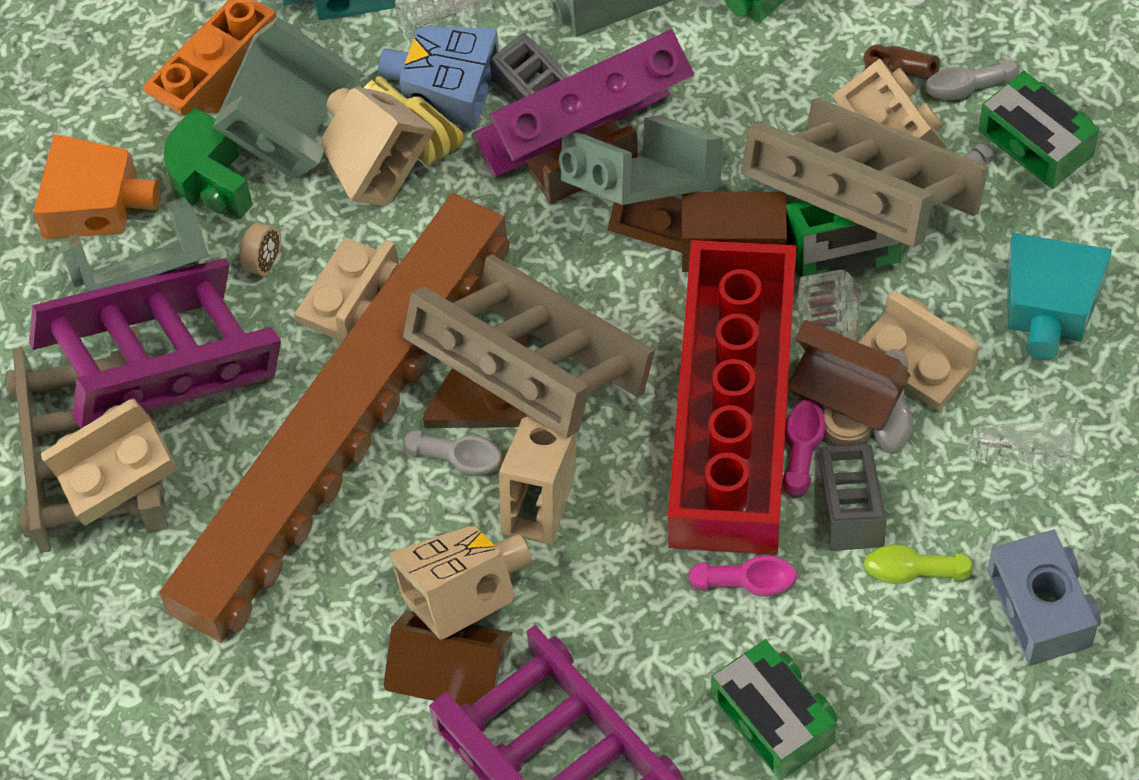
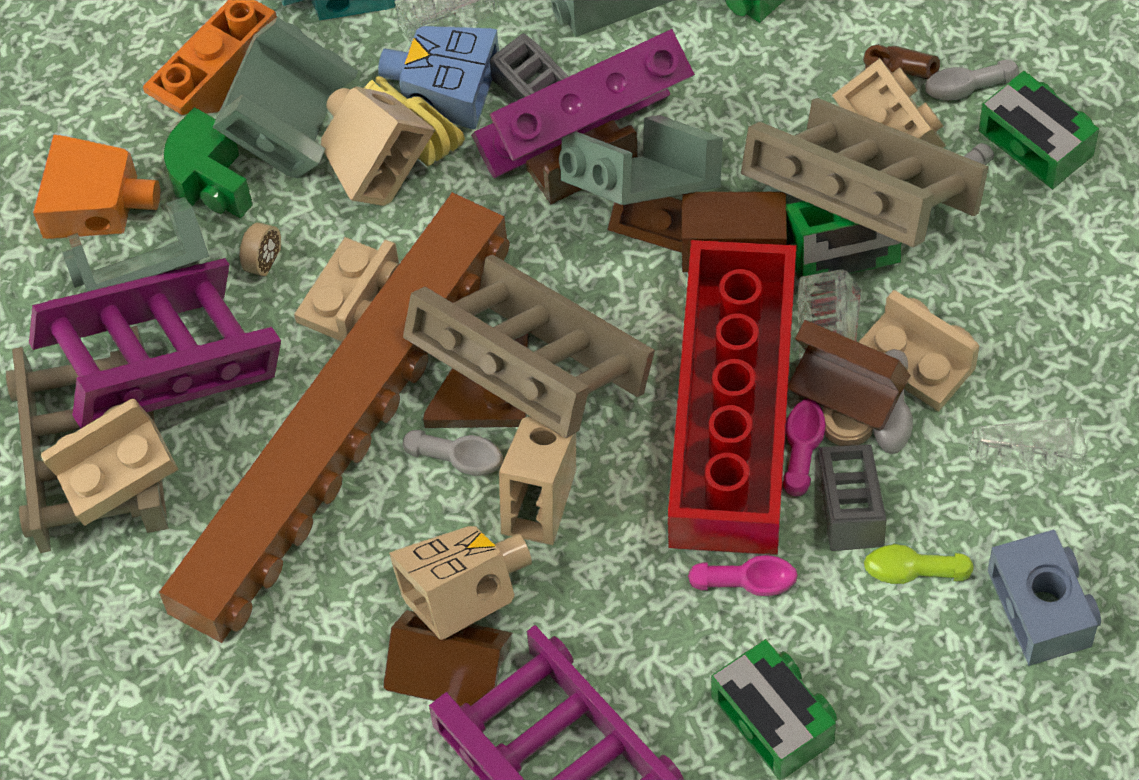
teal torso [1007,232,1112,359] -> none

